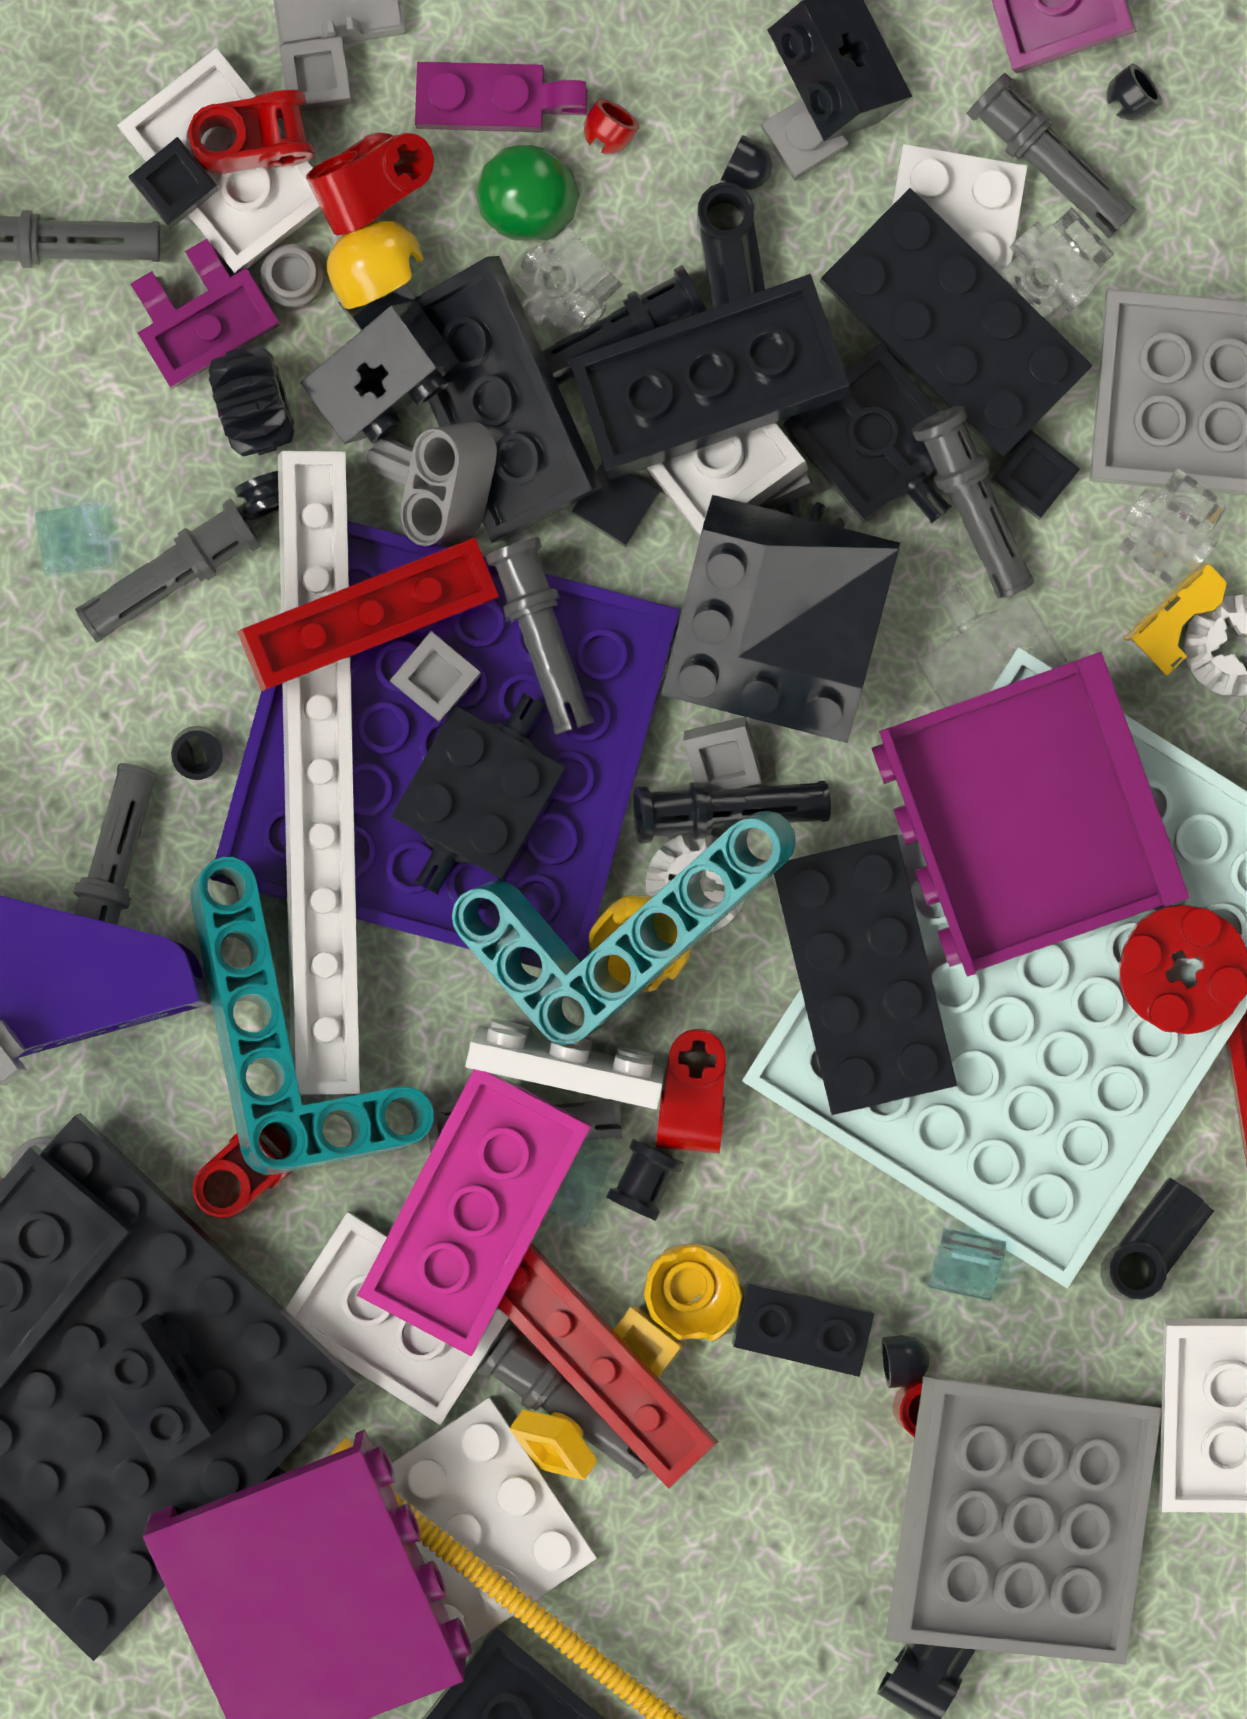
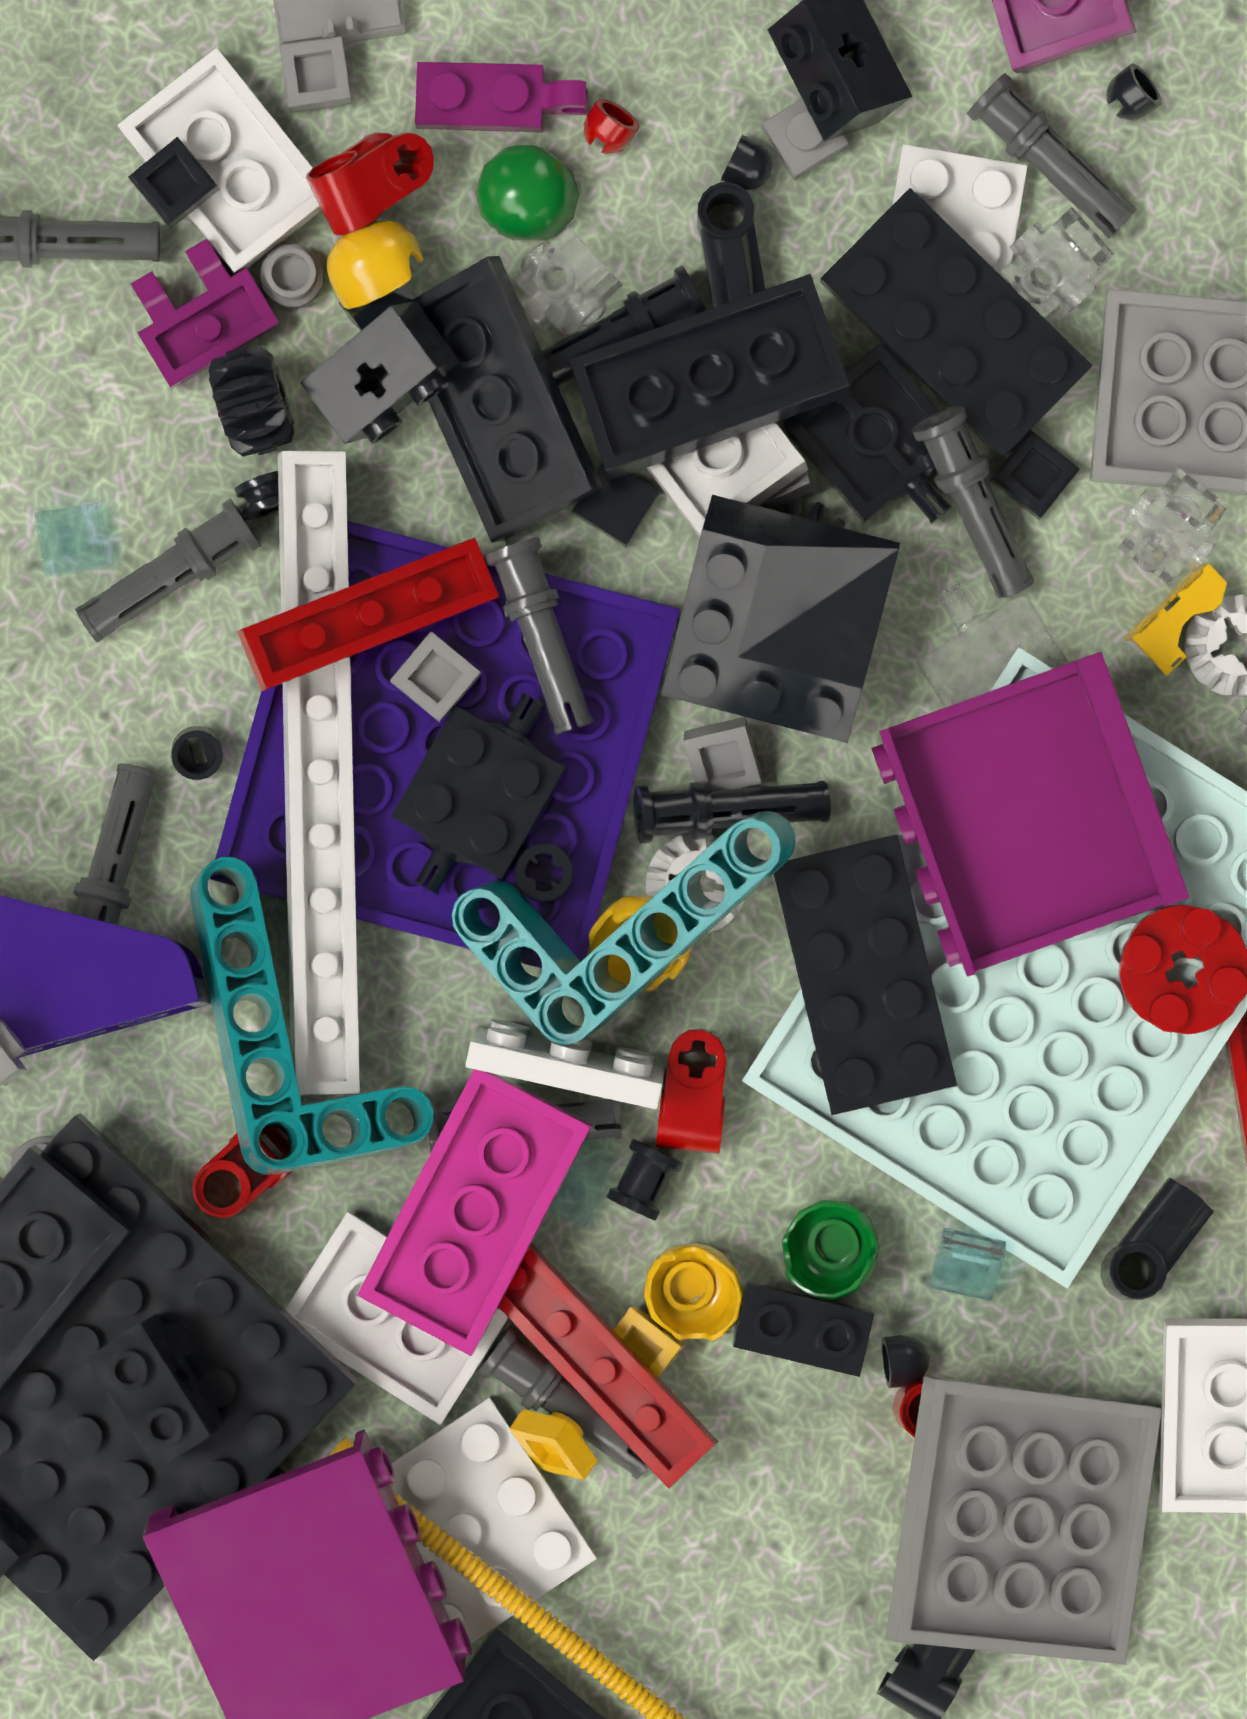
red piece [189,90,315,174] -> none
light grey beam [367,421,497,546] -> none
none -> black bush [515,844,573,903]
none -> green hair [782,1200,880,1300]

